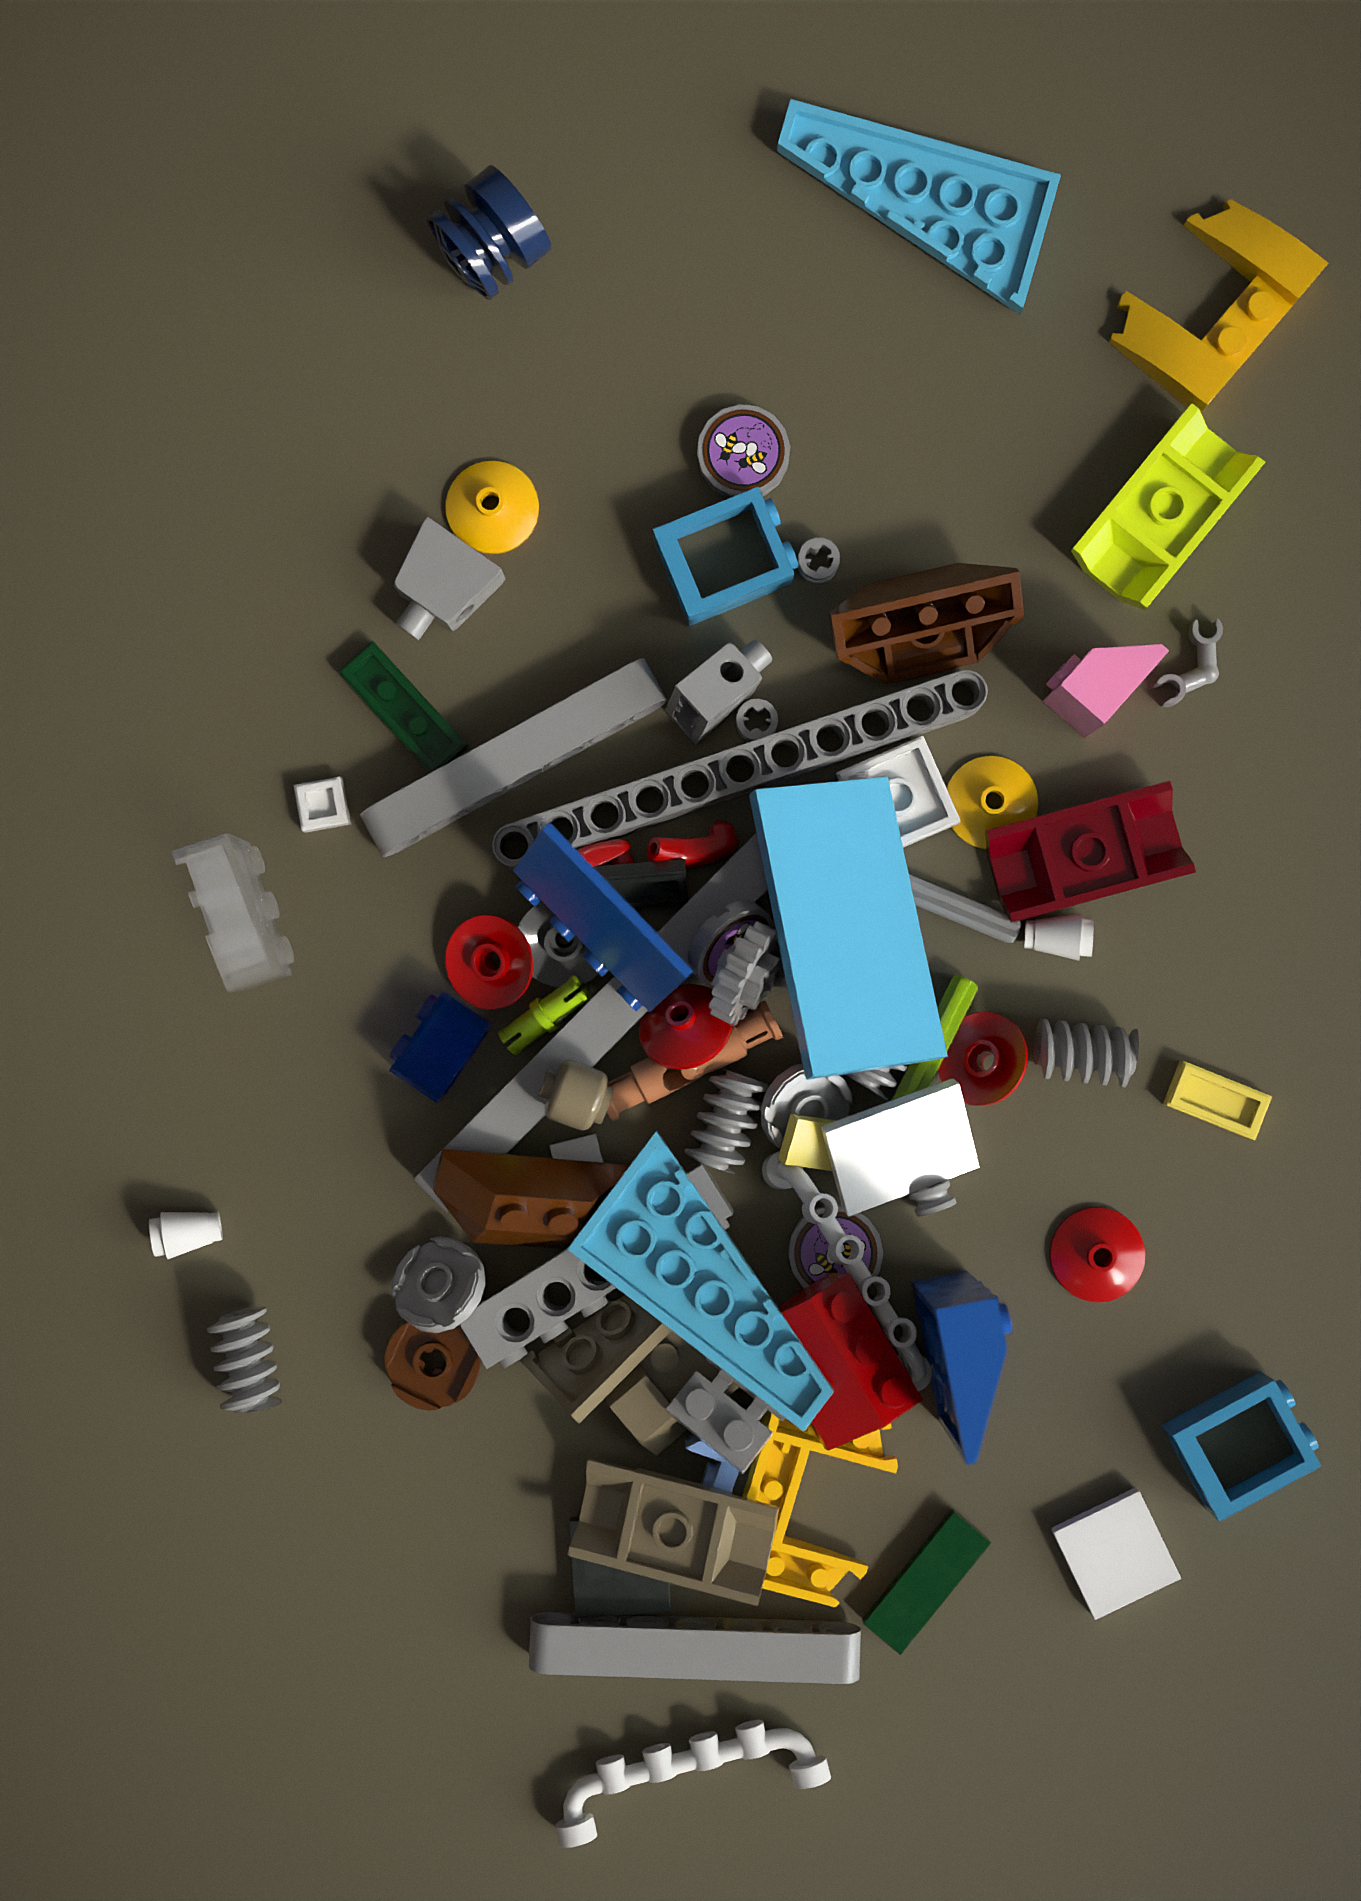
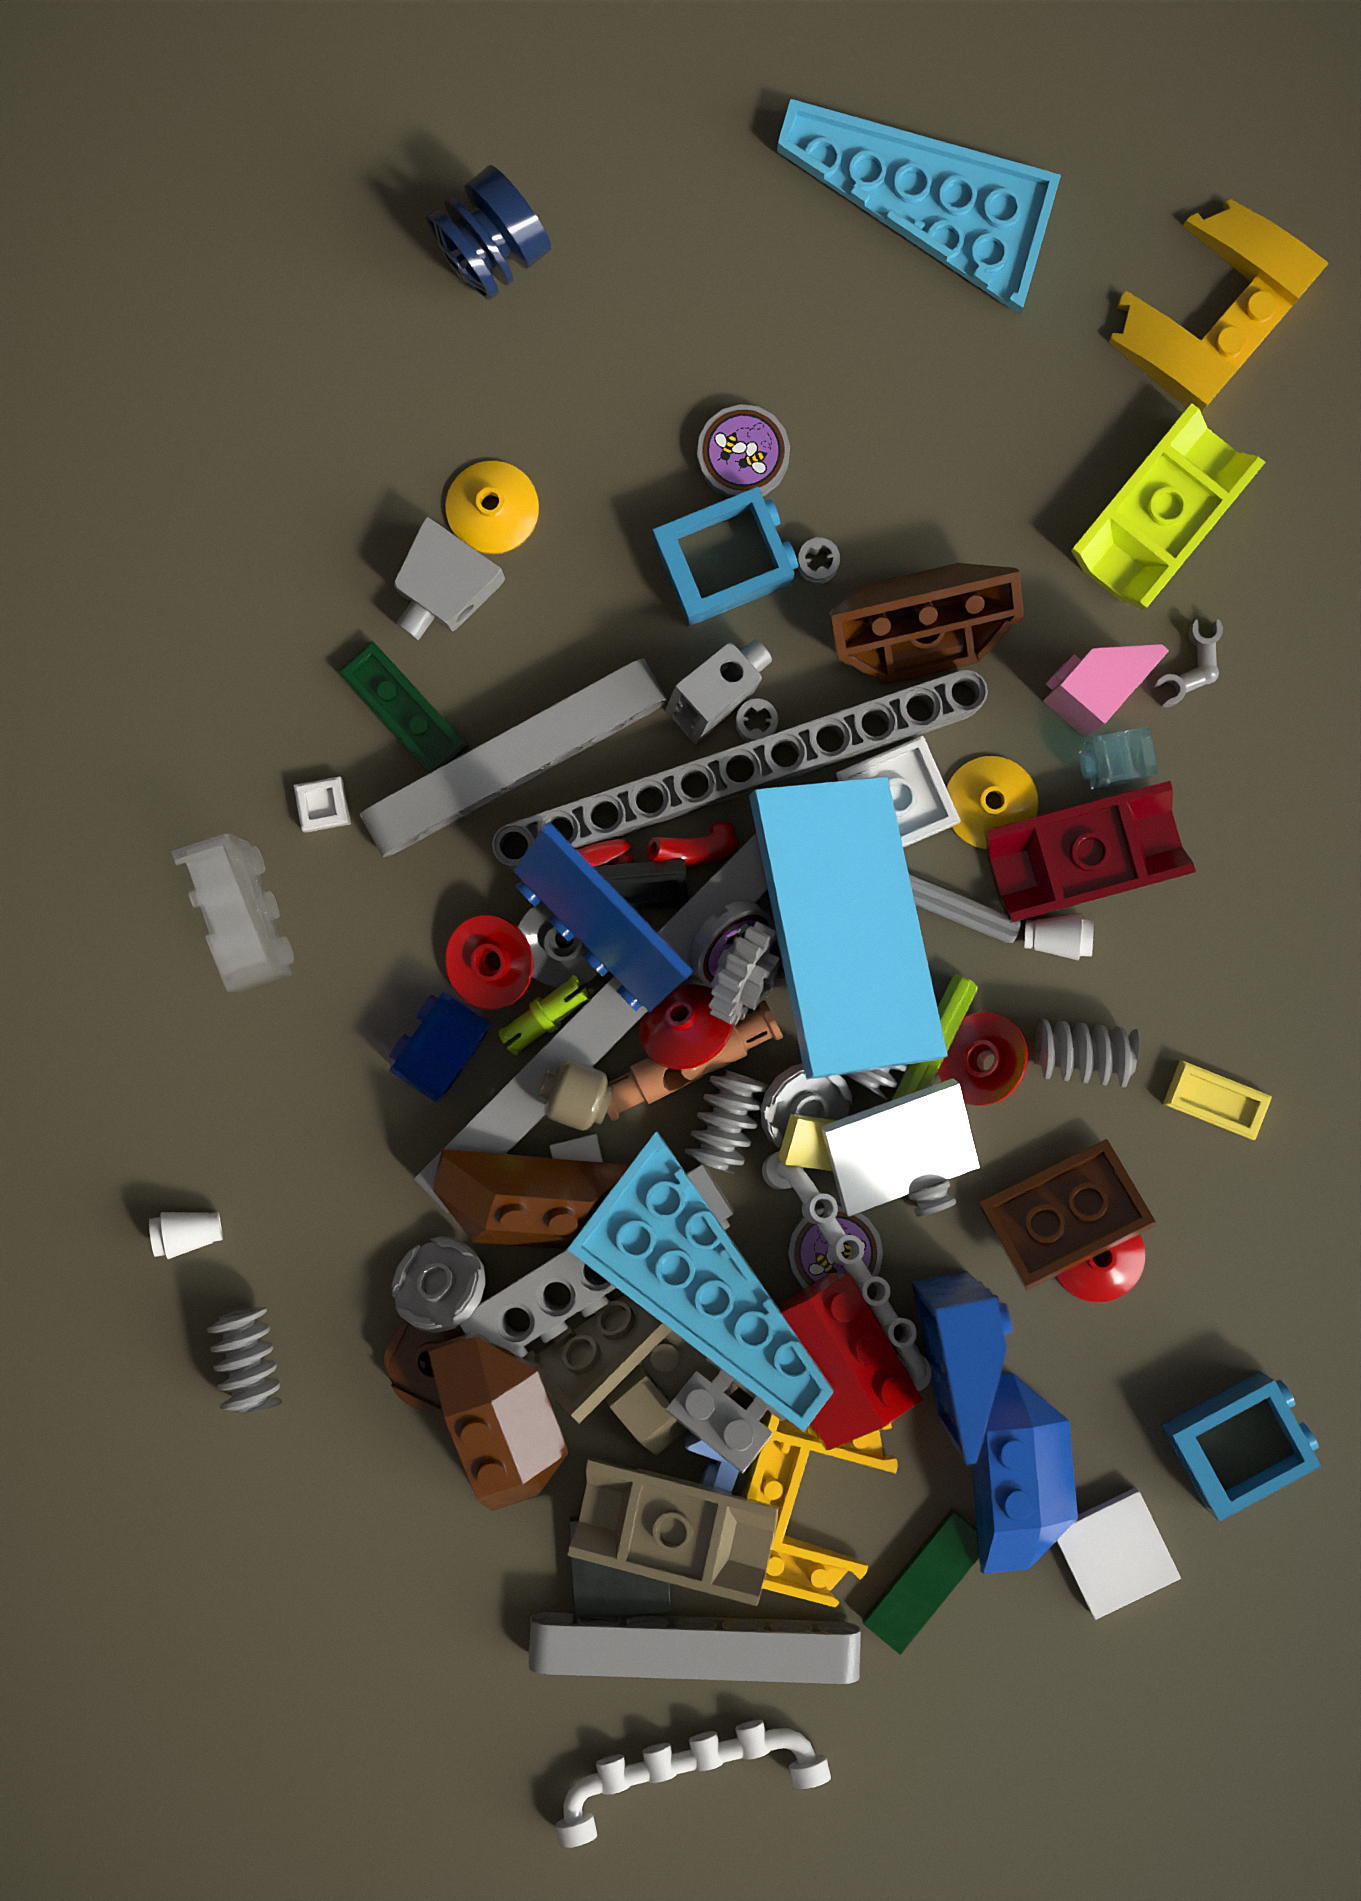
none -> reddish brown wedge [428,1332,569,1511]
none -> blue wedge [972,1373,1078,1574]
none -> reddish brown plate [980,1139,1156,1291]
none -> clear light blue brick [1079,727,1158,789]

